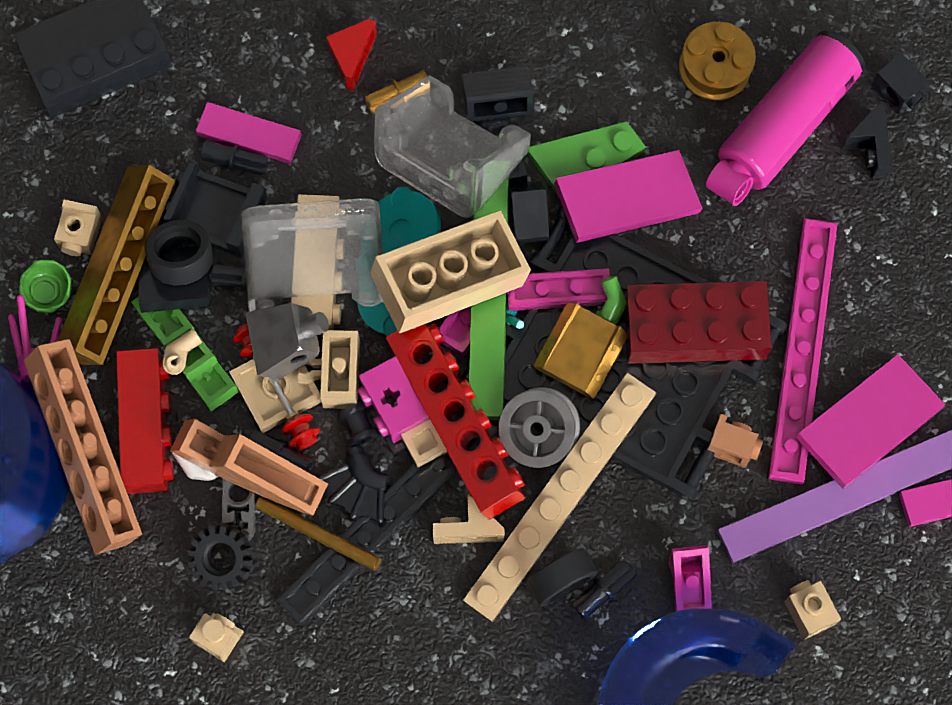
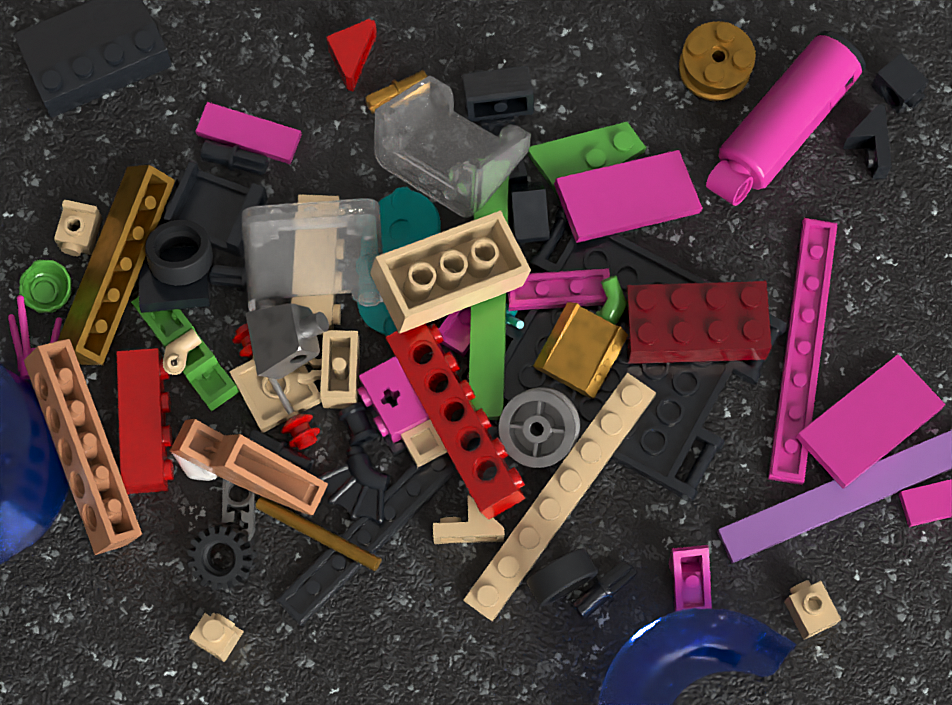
nougat brick [708,414,763,468] -> none

